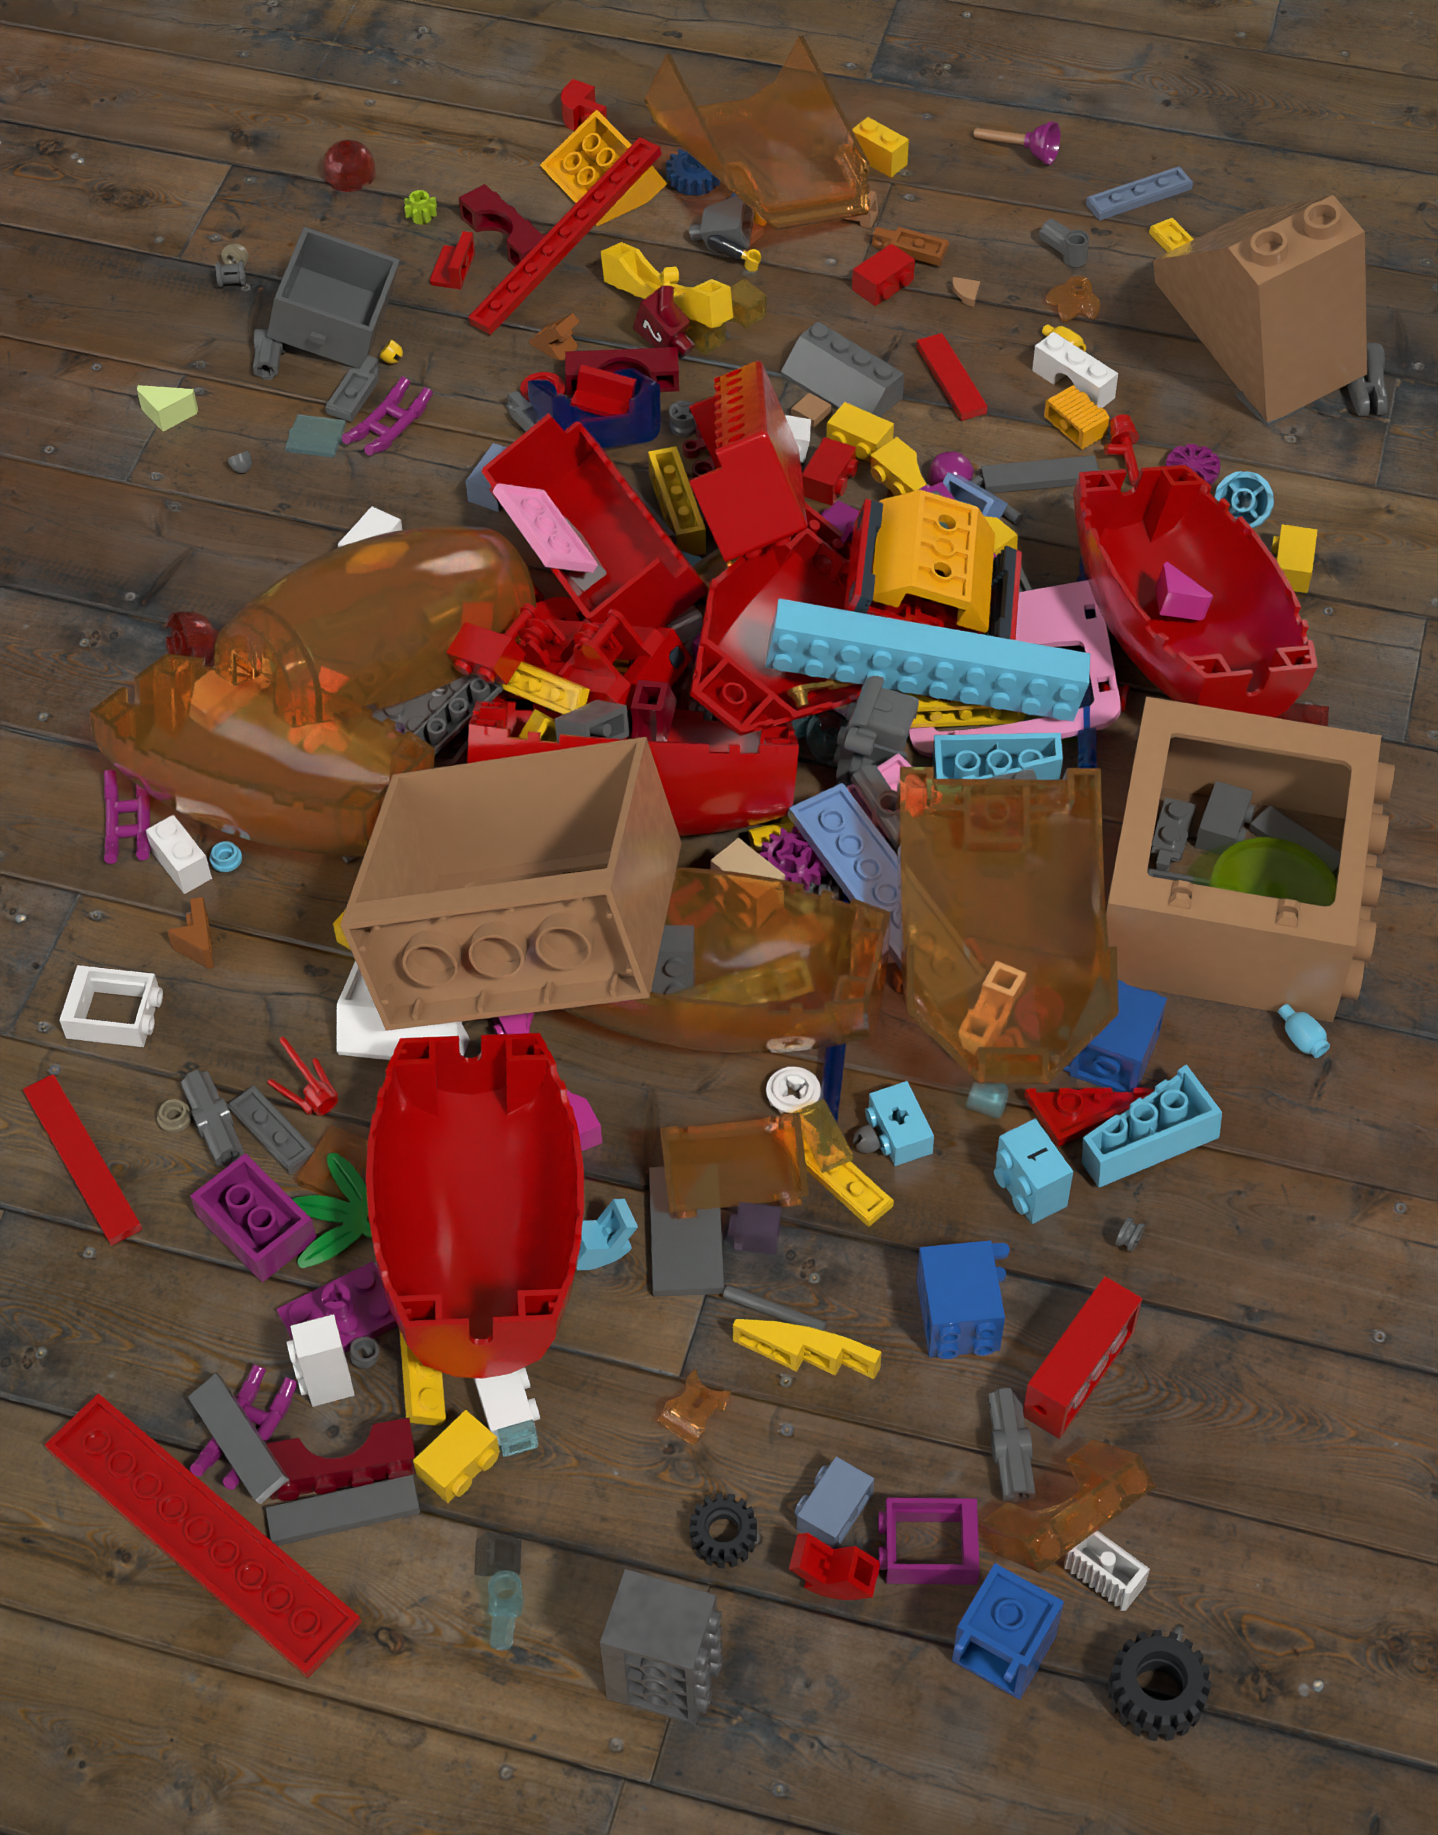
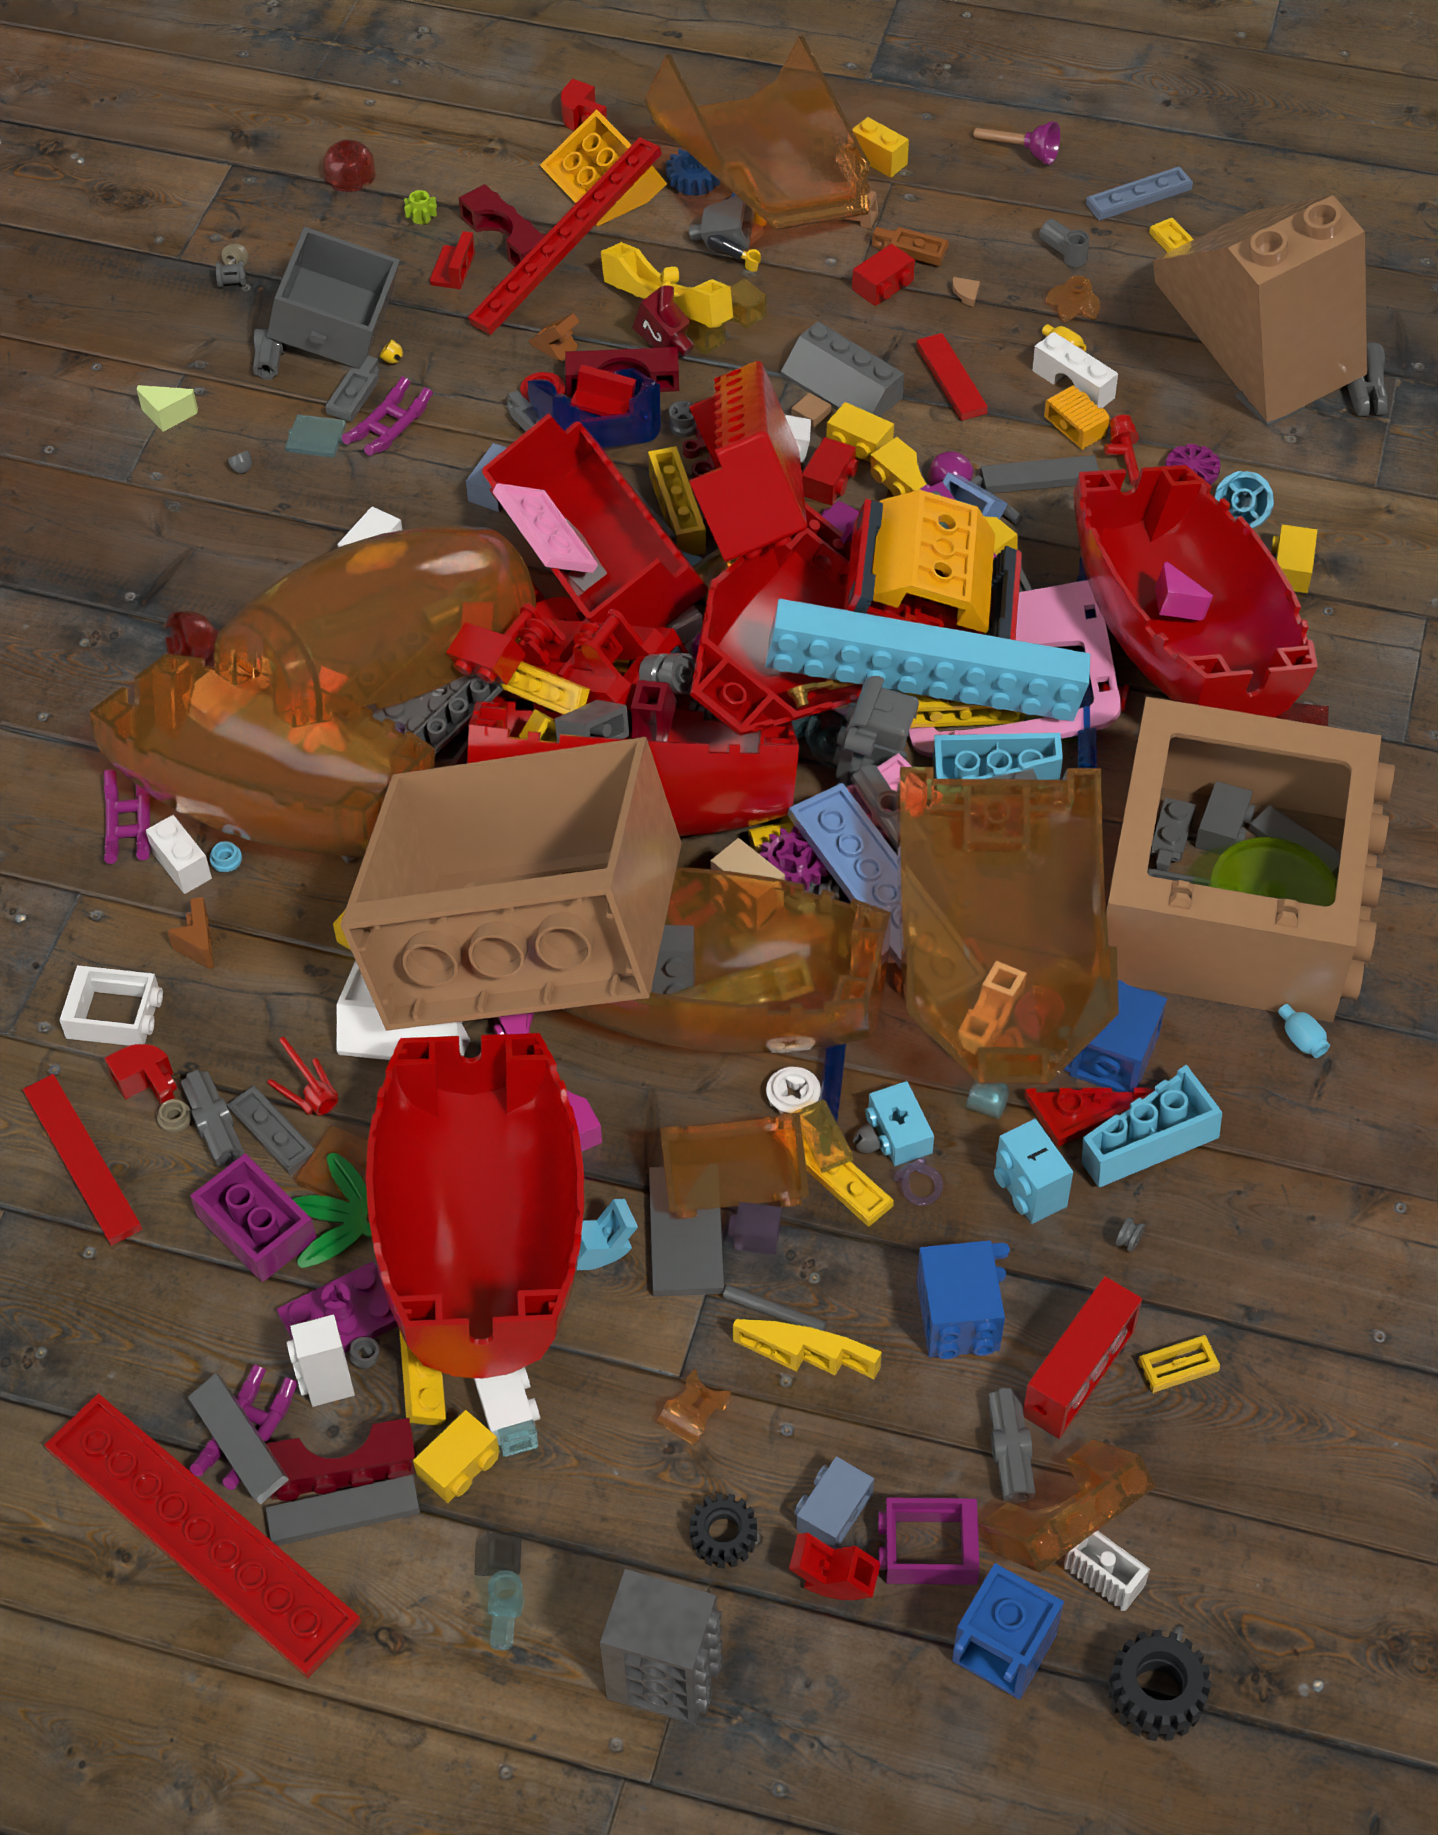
none -> red brick [104,1044,177,1105]
none -> dark grey wheel [639,653,696,695]
none -> clear purple piece [894,1156,943,1206]
none -> yellow tile [1138,1335,1220,1393]

